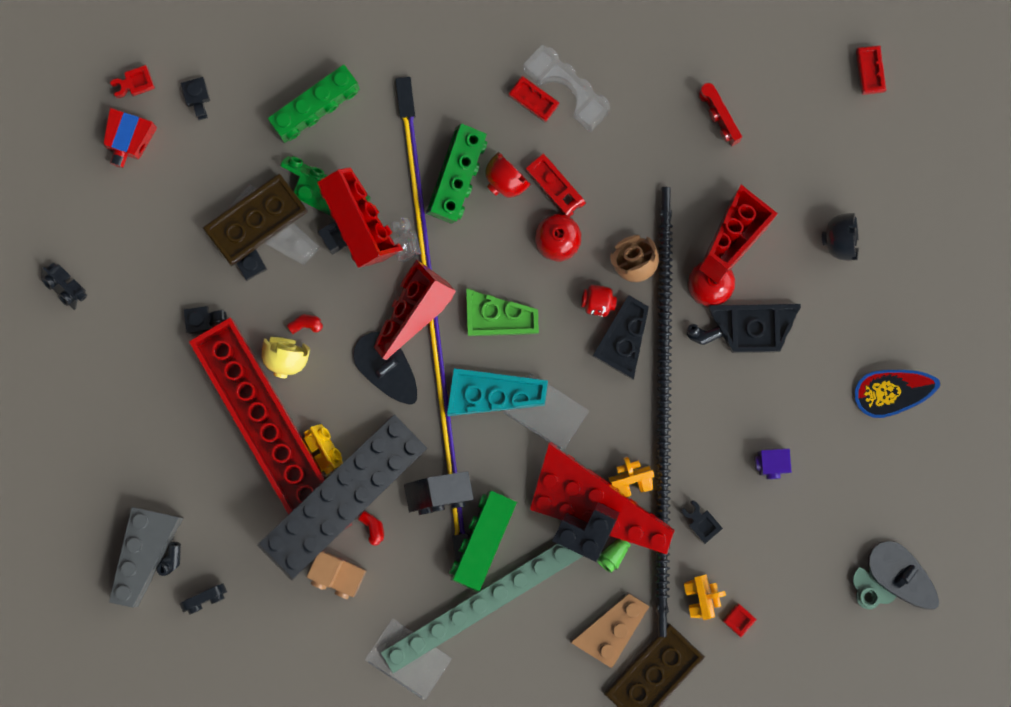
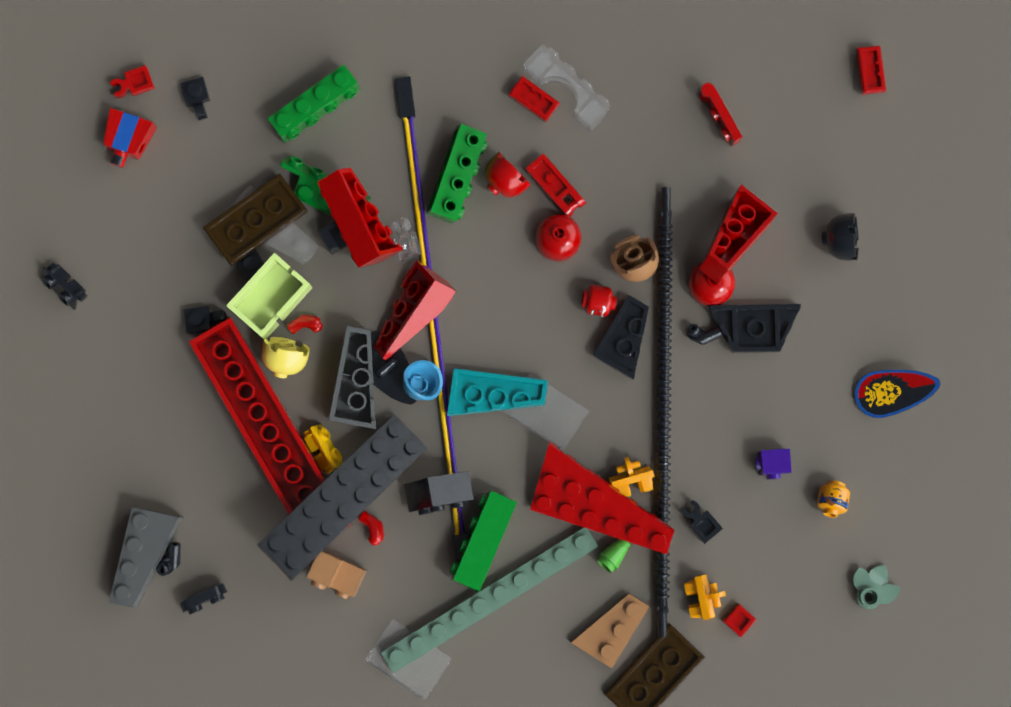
bright green wing [466,288,539,336] -> none
black brick [553,502,620,562] -> none
black shield [868,541,939,610] -> none
none -> yellowish green piece [226,253,312,339]
none -> dark grey wedge [329,326,376,429]
none -> dark azure helmet [403,360,443,400]
none -> light orange head [817,480,850,518]

